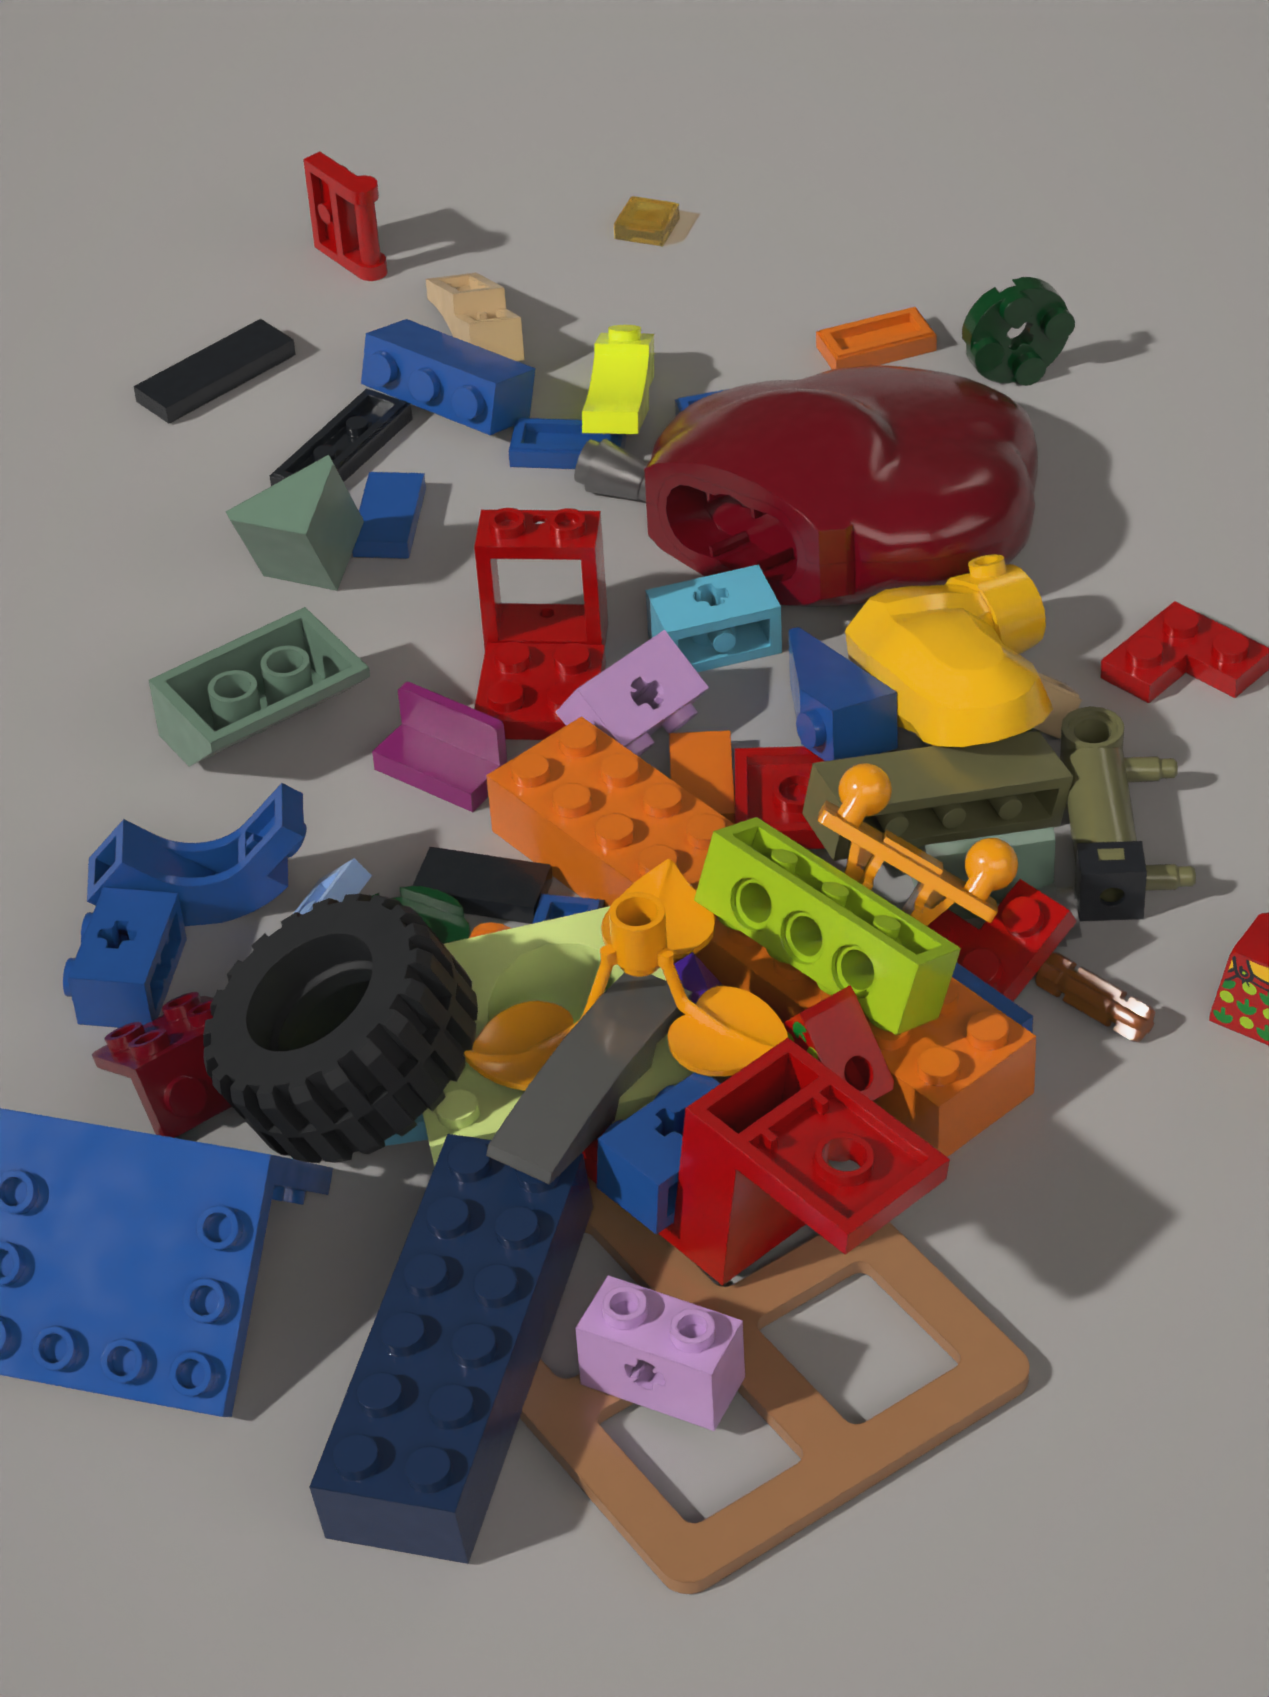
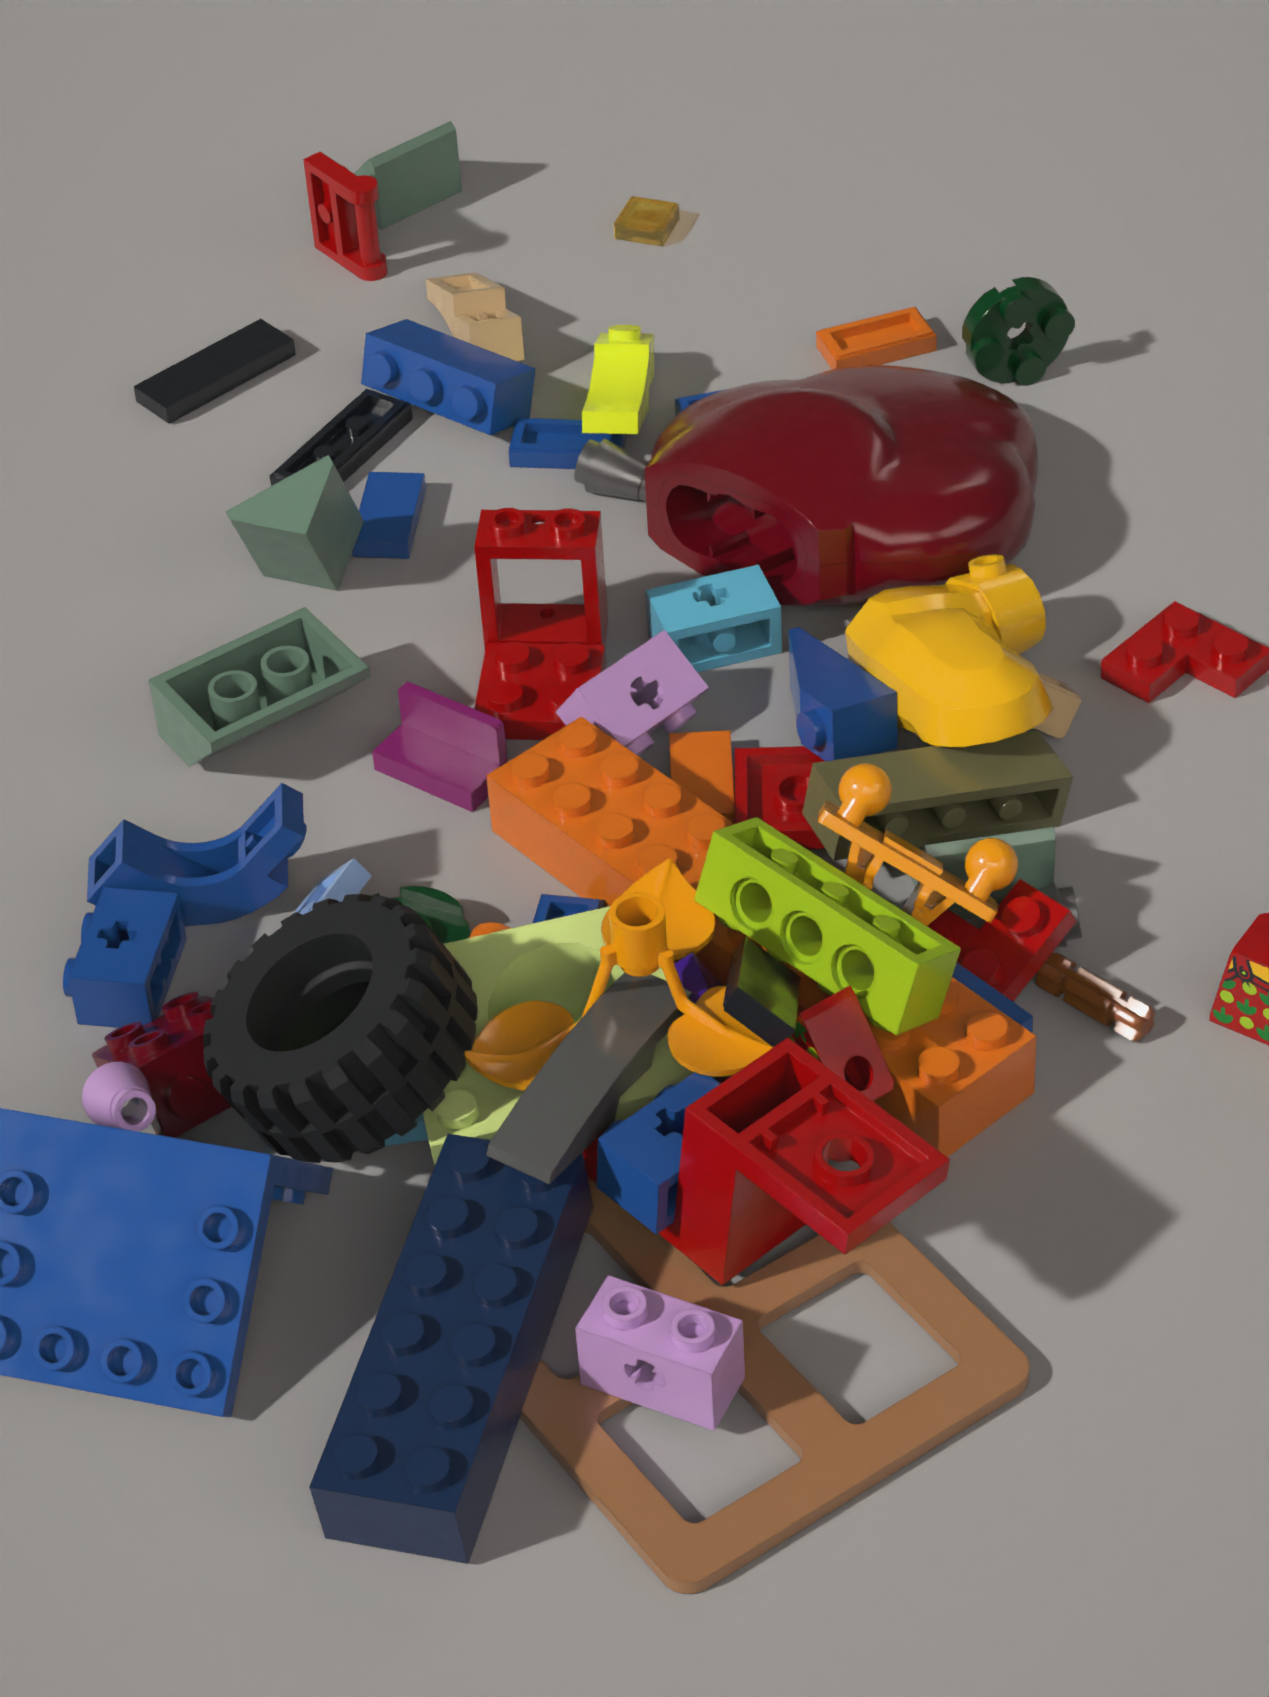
black tile [412,847,553,924] -> none
olive piece [1060,706,1196,922] -> none
none -> lavender cone [82,1062,156,1132]
none -> sand green slope [354,121,462,230]
none -> black tile [723,937,800,1047]

